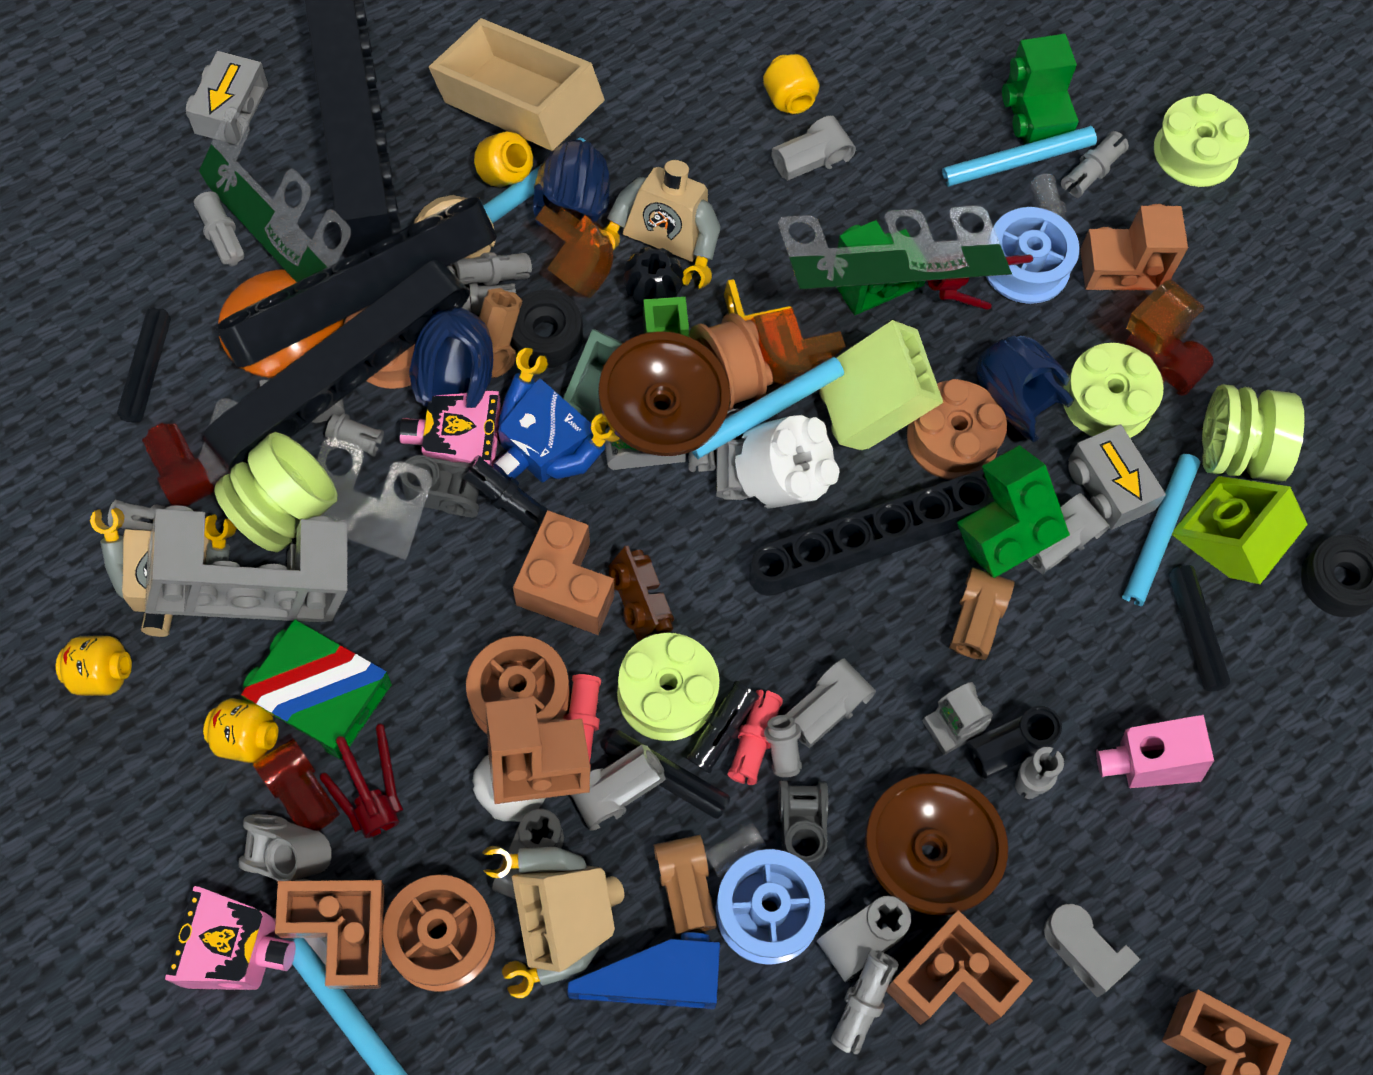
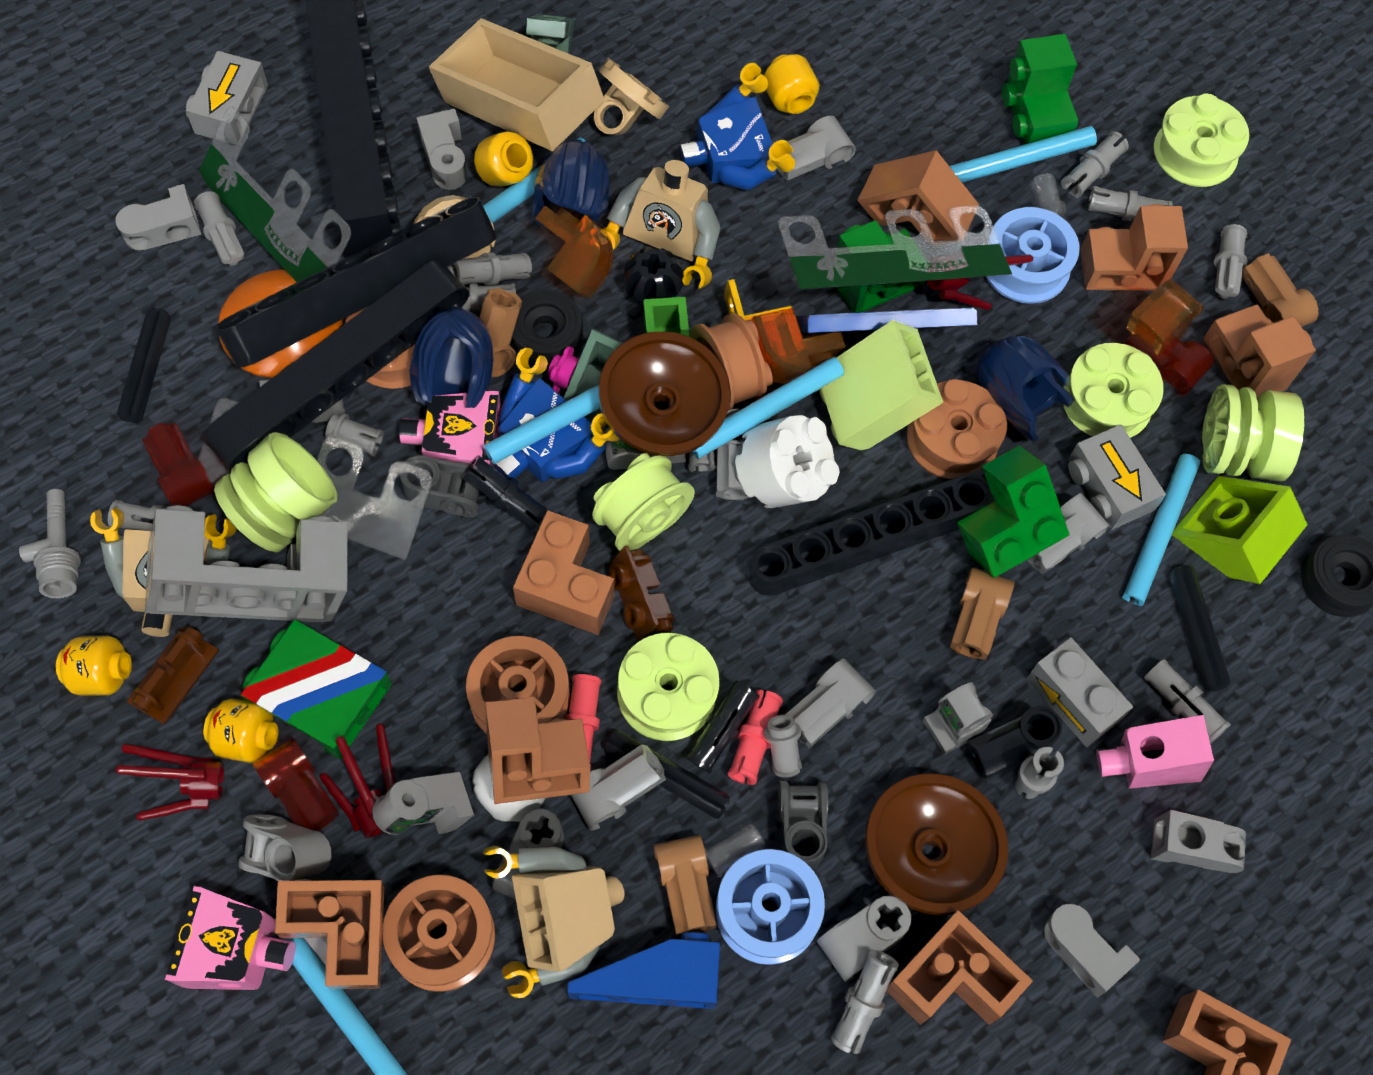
none -> light grey piece [19,489,81,598]
none -> dark red plant [115,744,224,821]
none -> light grey leg [116,184,201,250]
none -> reddish brown hinge [126,626,220,725]
none -> light grey leg [372,772,474,835]
none -> light grey leg [417,108,467,190]
none -> medium azure piece [483,385,600,465]
none -> sand green slope [526,14,575,54]
none -> dark pink plate [548,346,580,393]
none -> yellowish green wheel [592,453,695,552]
none -> tan tile [594,58,670,136]
none -> blue torso [679,63,795,191]
none -> tile [797,308,977,333]
none -> nougat brick [857,150,979,246]
none -> light grey brick [1027,637,1133,747]
none -> light grey pin [1087,186,1173,222]
none -> light grey pin [1144,659,1231,744]
none -> light grey leg [1151,810,1246,873]
none -> nougat brick [1203,304,1316,399]
none -> light grey axle [1214,224,1248,299]
none -> medium nougat piece [1242,253,1318,327]

